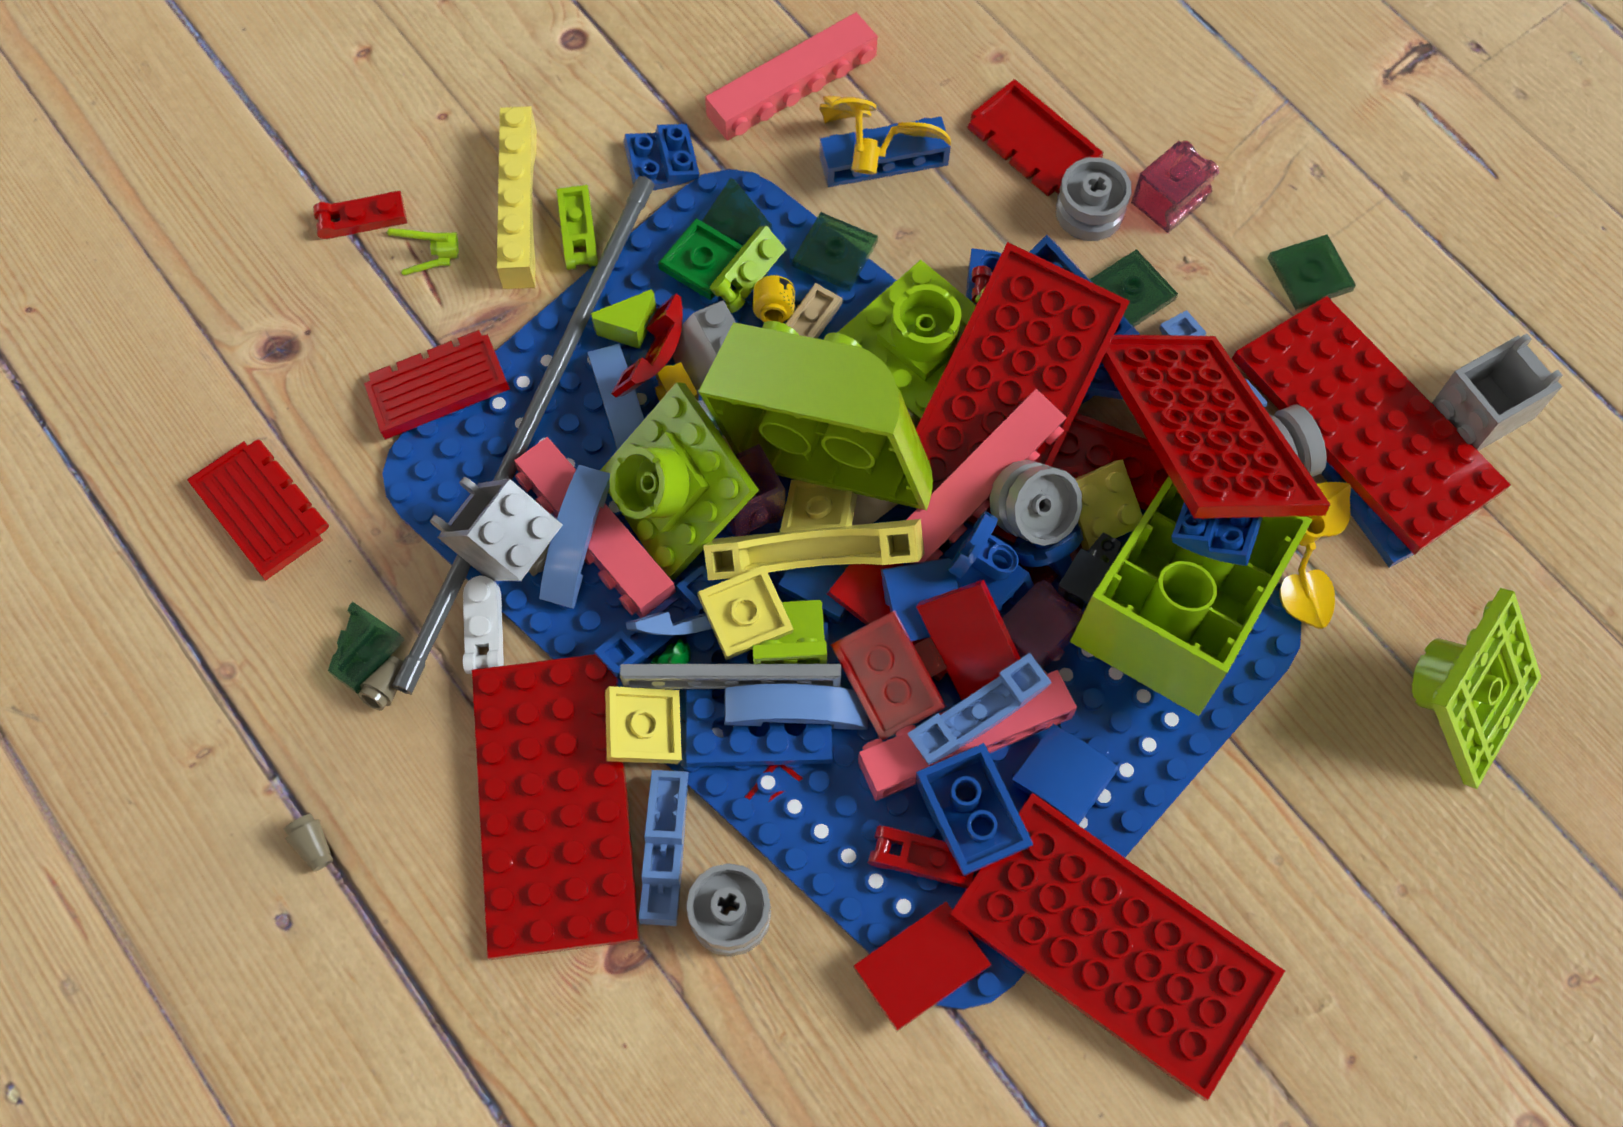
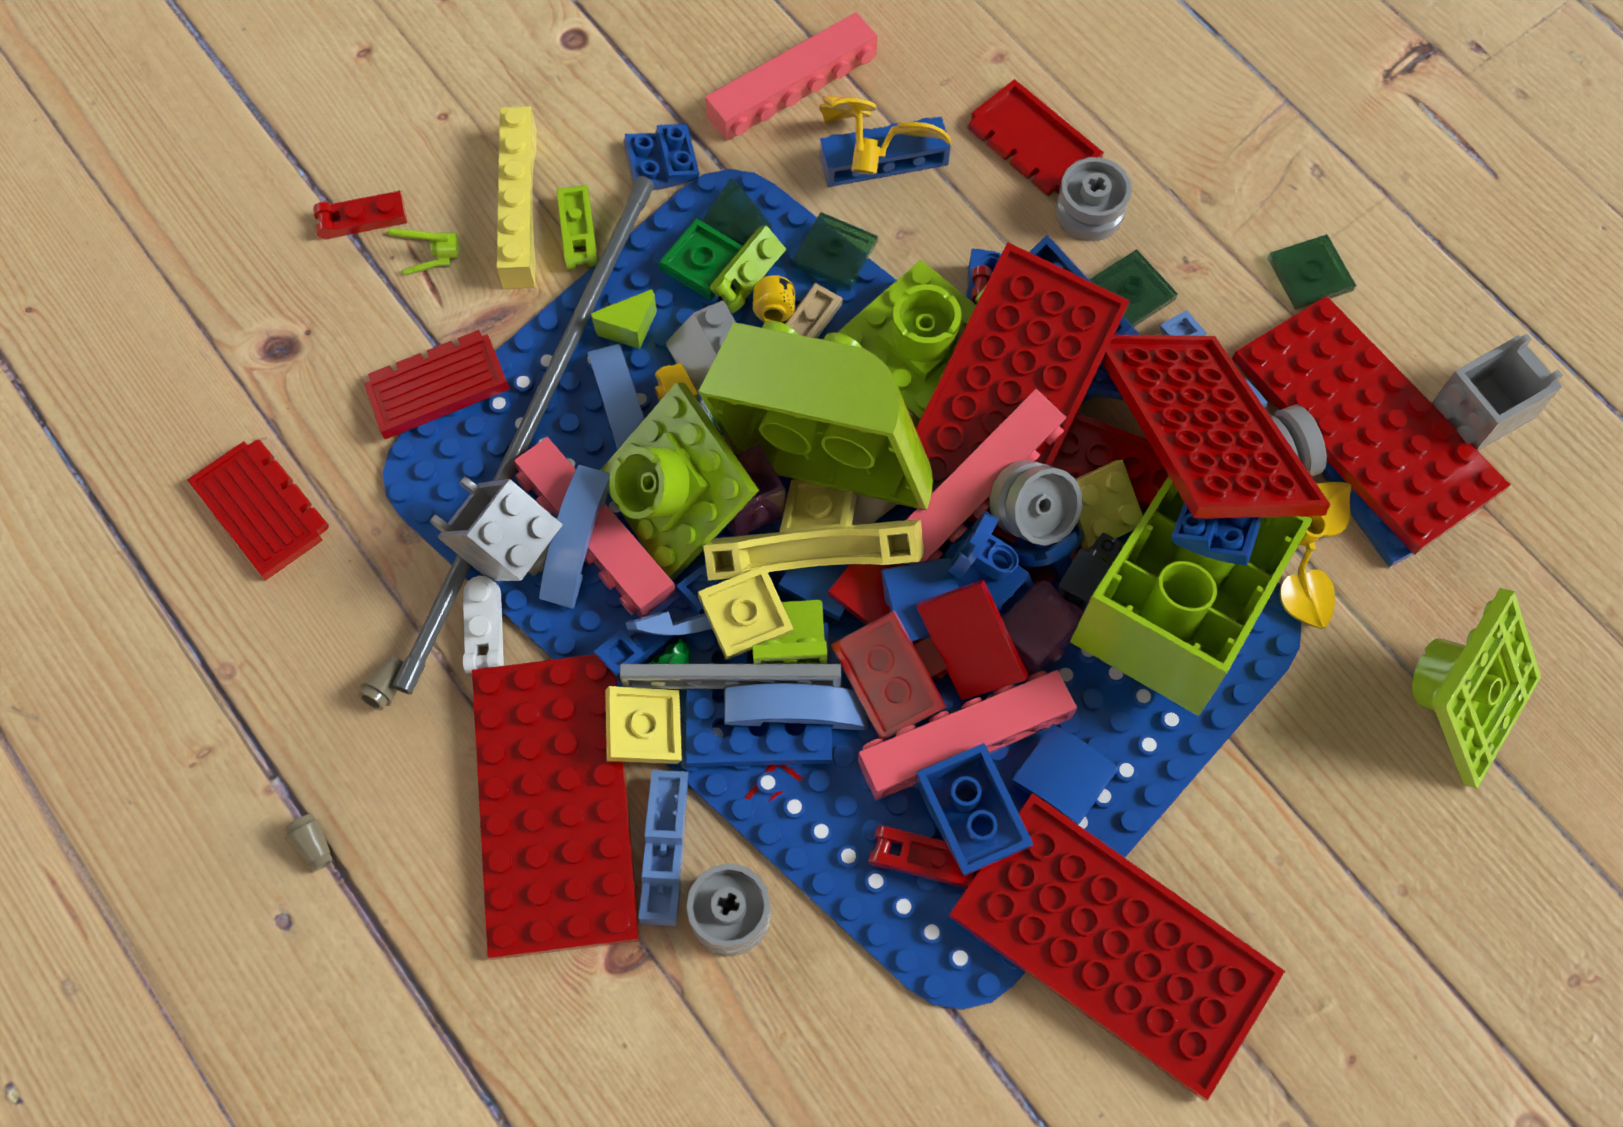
clear green wing [328,601,405,694] -> none
red slope [611,293,683,398] -> none
red tile [853,901,991,1032] -> none
medium blue slope [908,653,1052,765] -> none
clear pink piece [1131,140,1219,233] -> none

